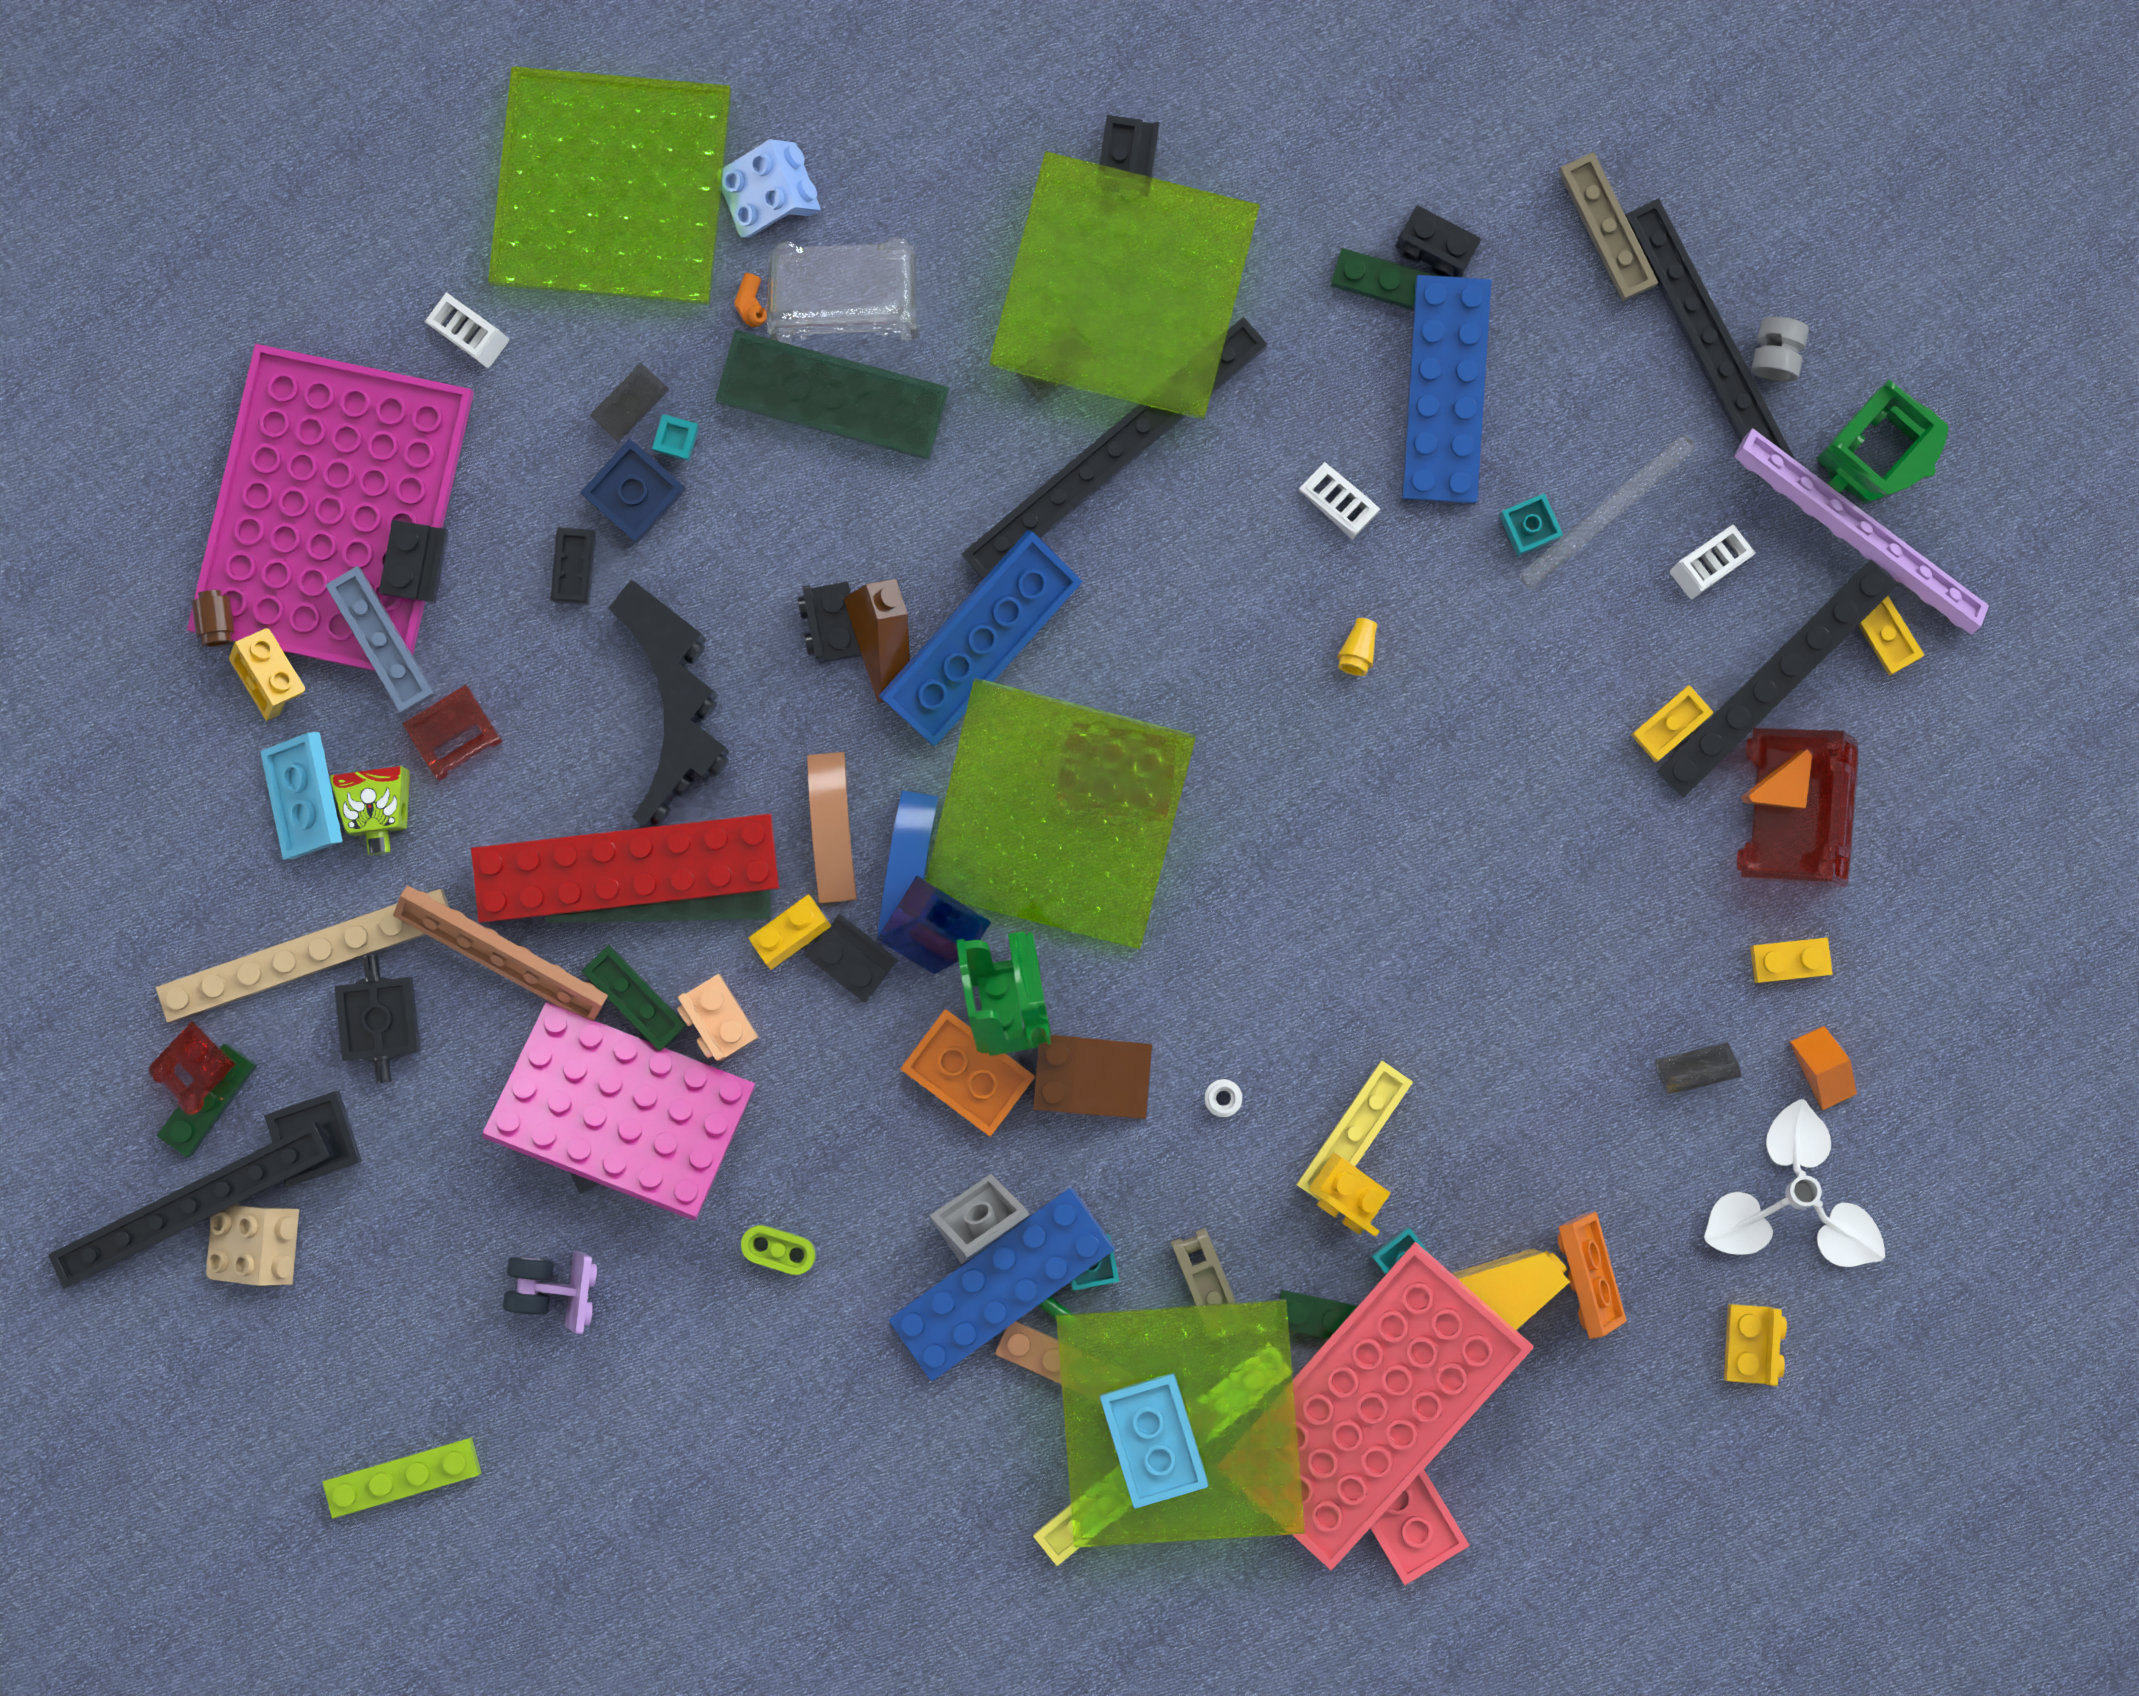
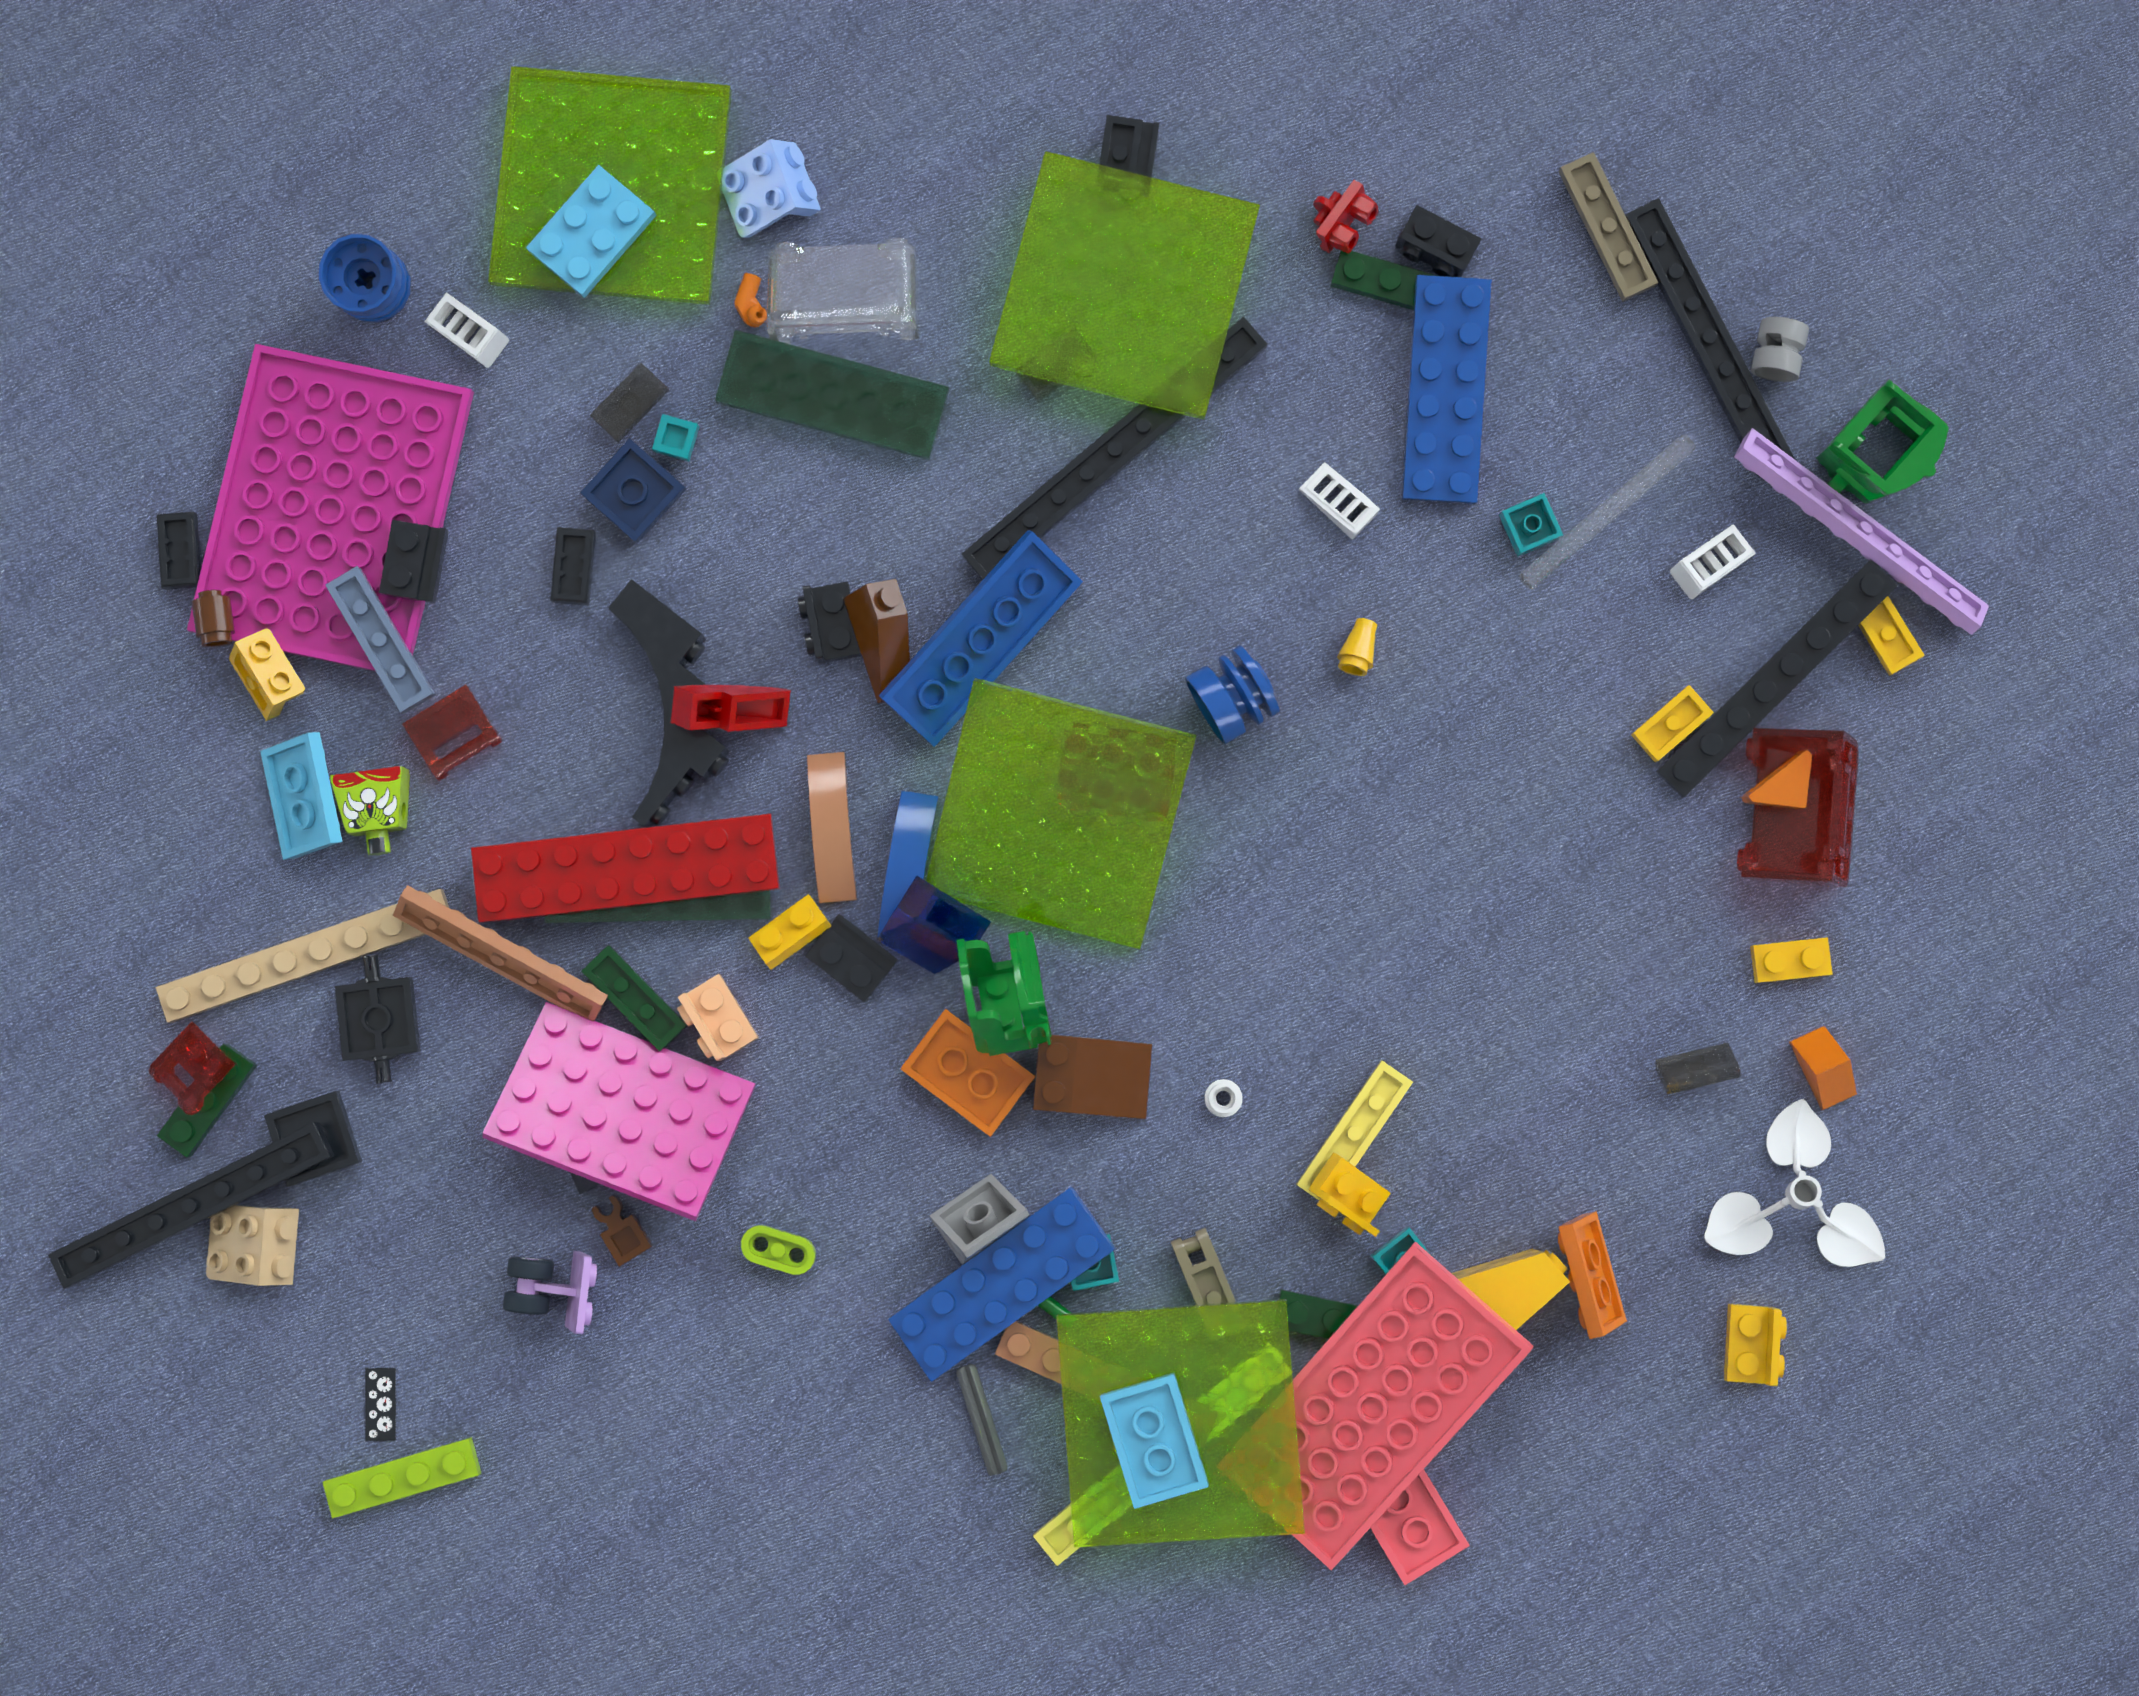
none -> black plate [157,511,201,590]
none -> blue wheel [319,234,411,323]
none -> black sticker [365,1368,396,1441]
none -> medium azure plate [526,165,657,298]
none -> reddish brown plate [592,1195,653,1267]
none -> red slope [671,685,791,732]
none -> dark grey axle [956,1364,1008,1476]
none -> blue wheel [1185,645,1280,745]
none -> red hips [1313,180,1379,254]

